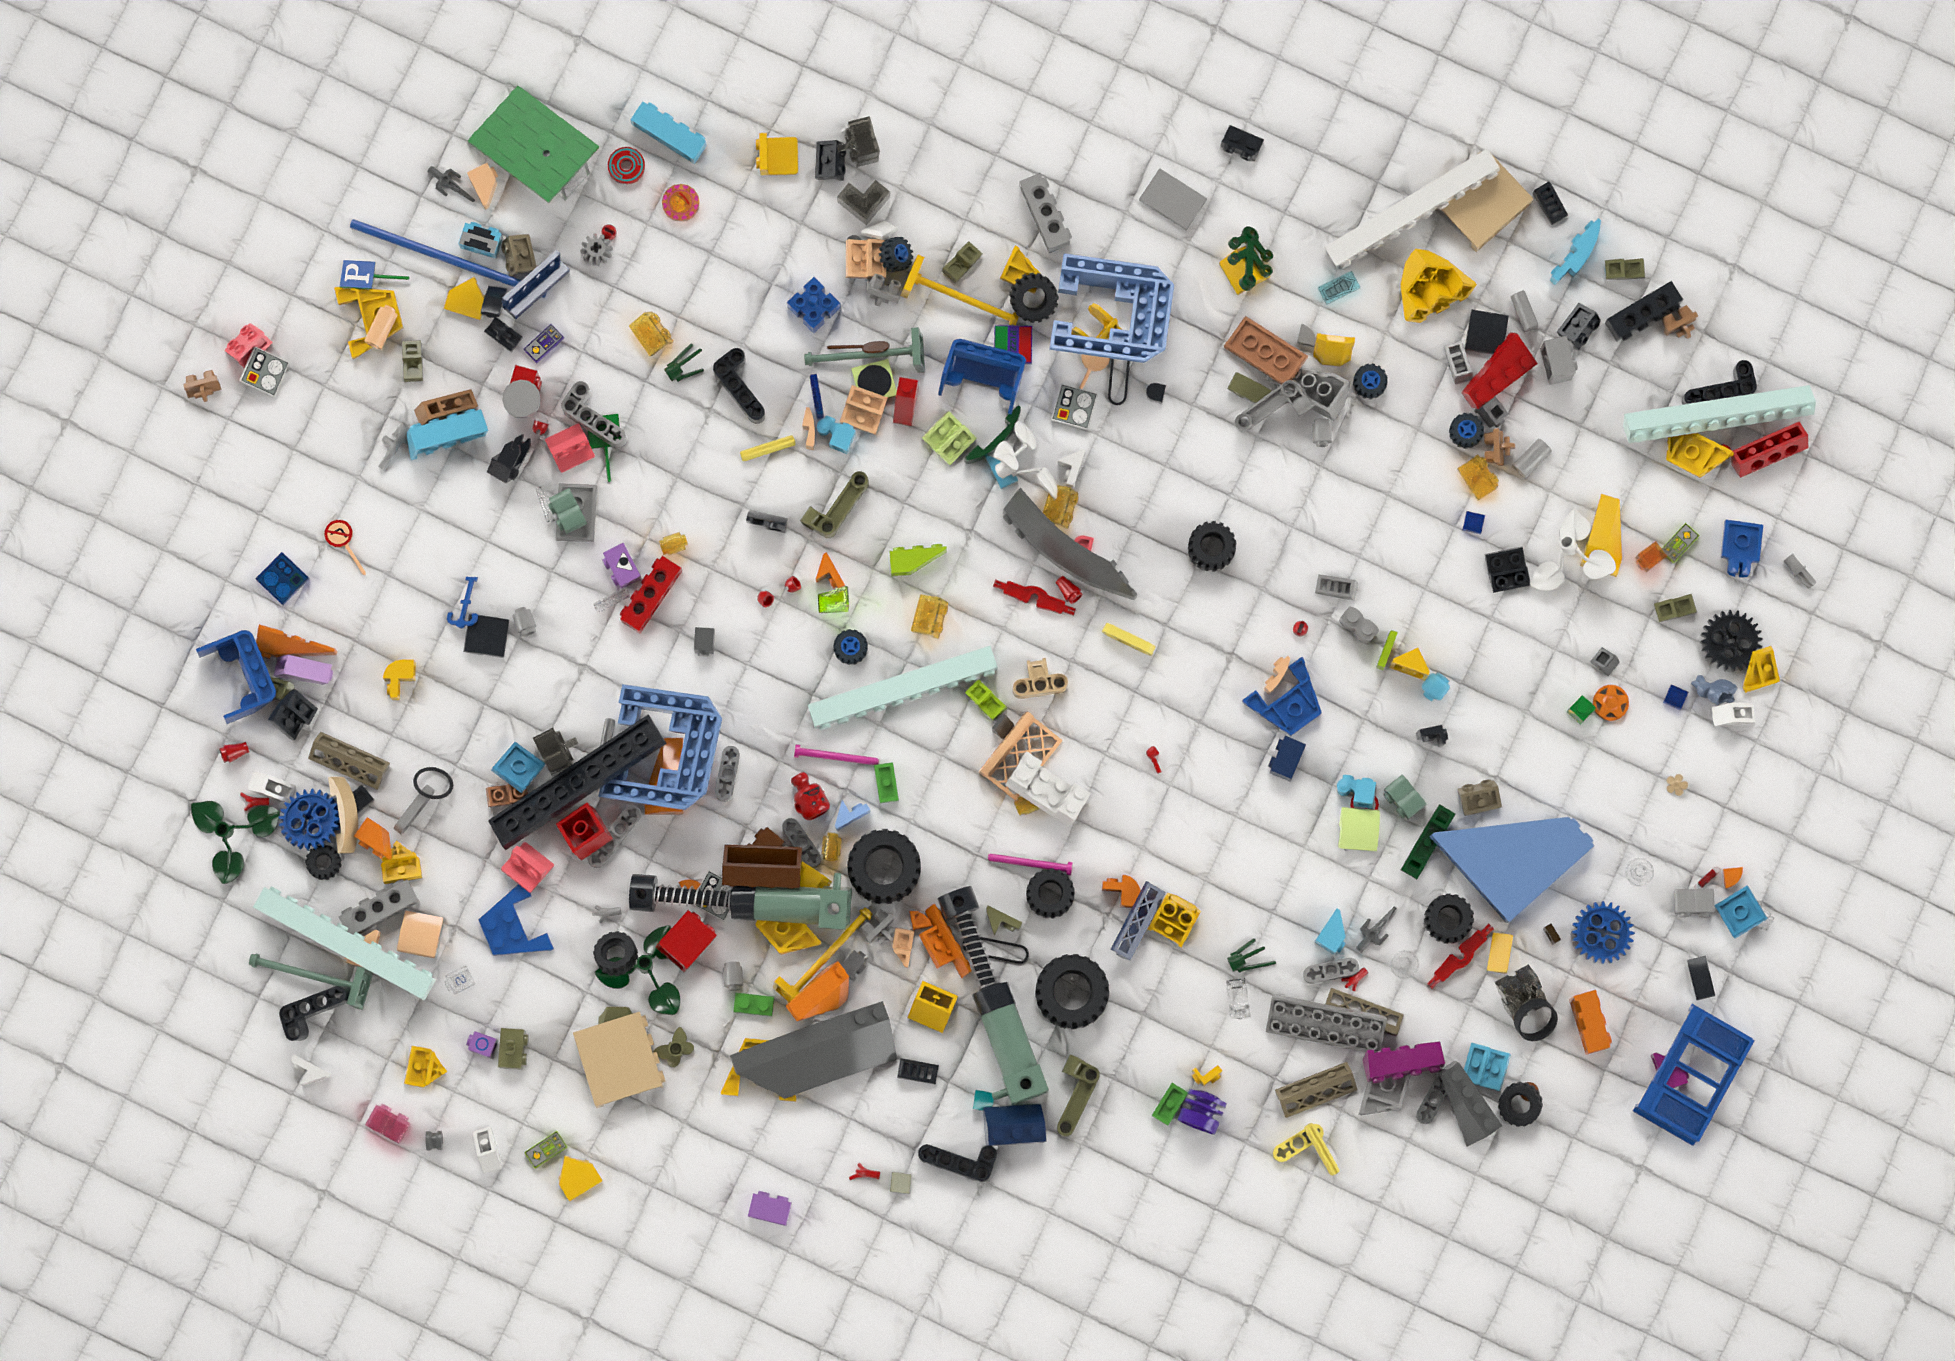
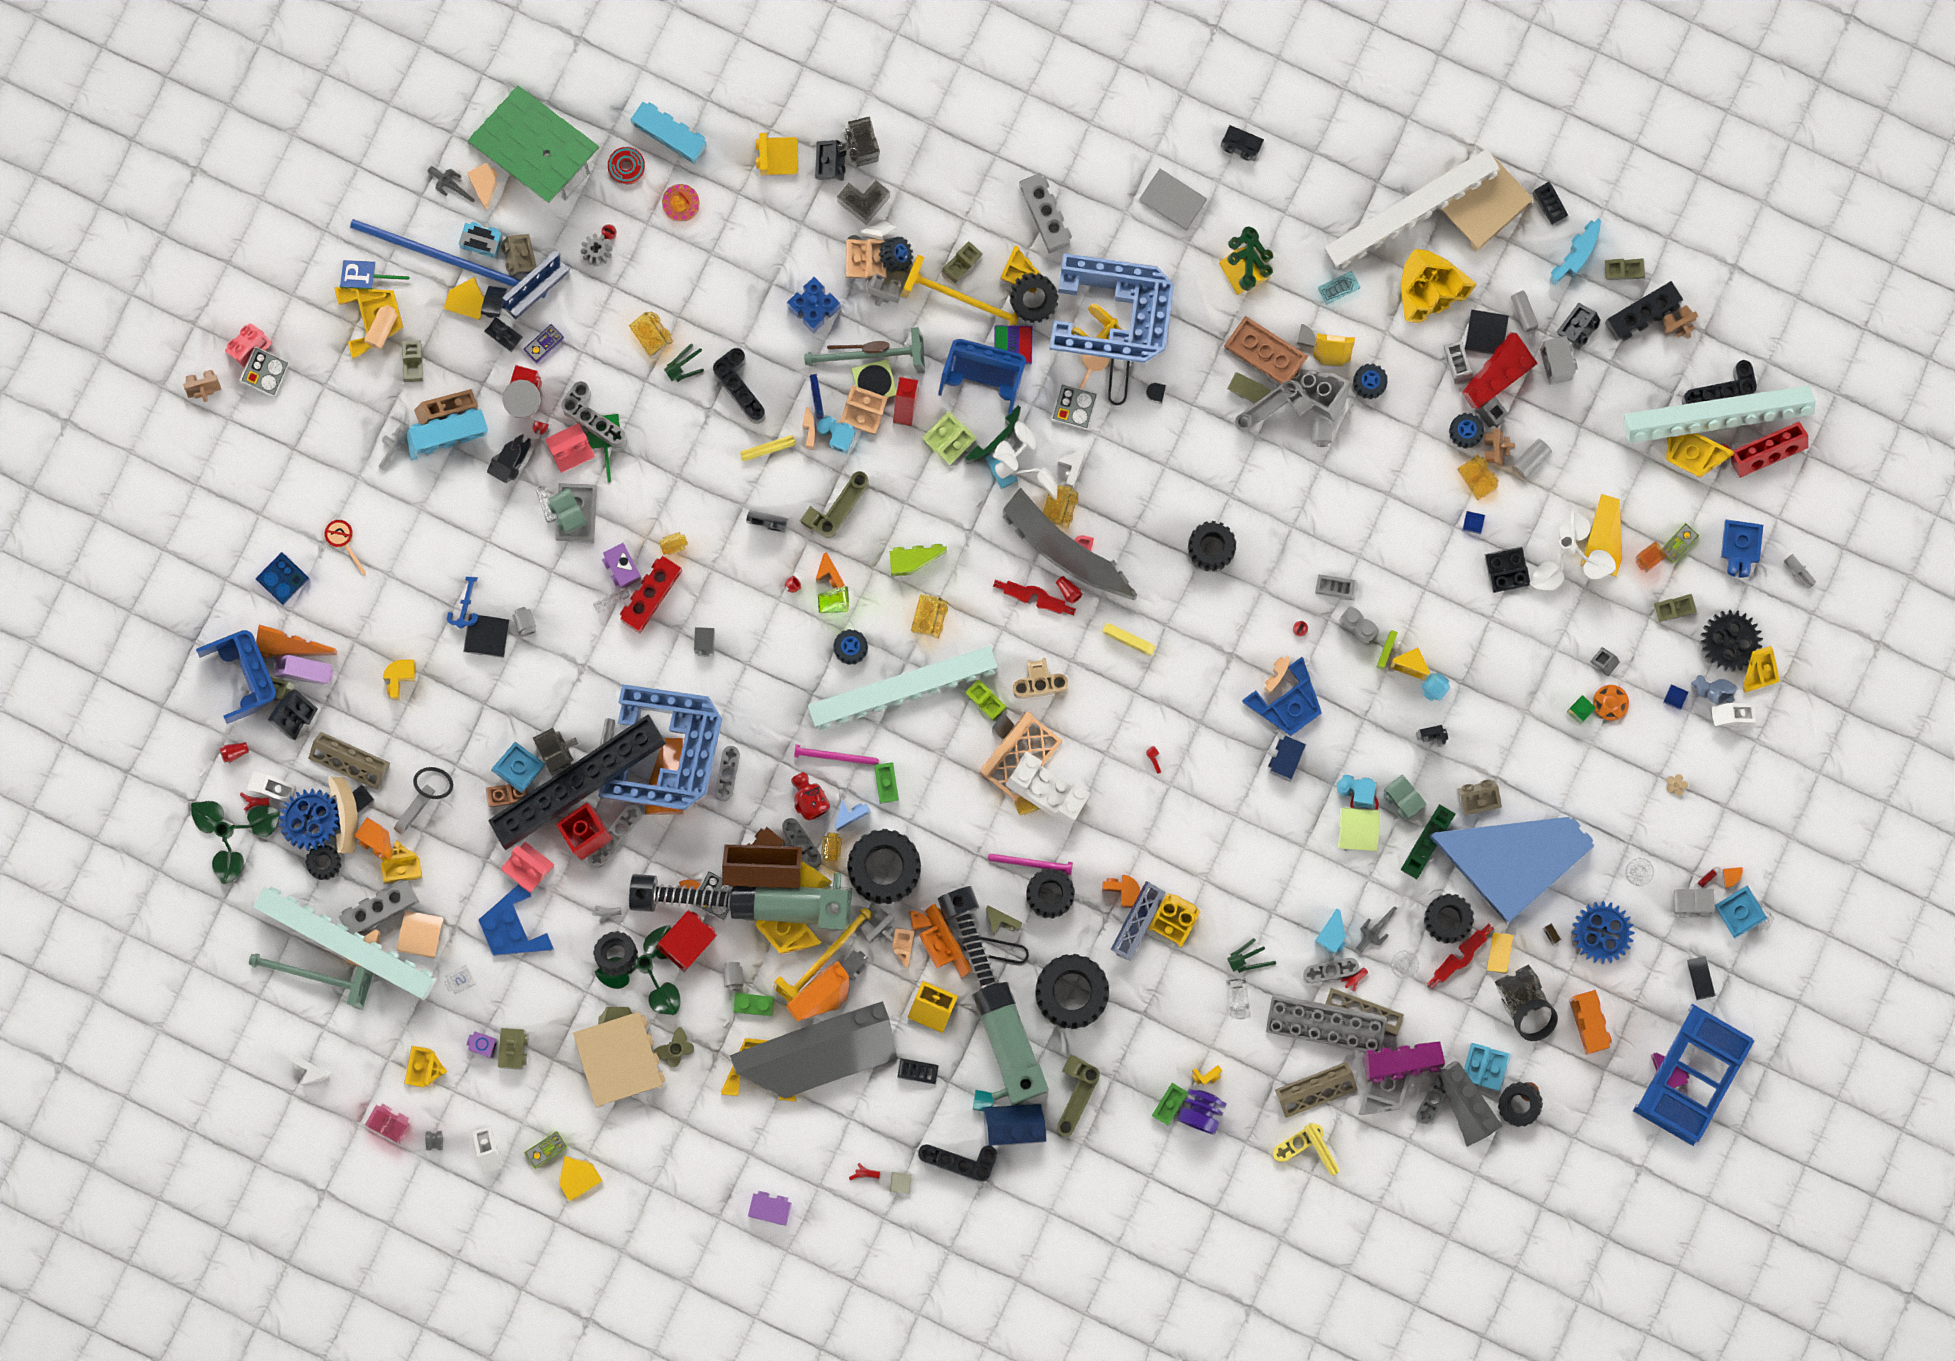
black beam [279,986,351,1041] -> none
red hinge [757,591,774,607] -> none

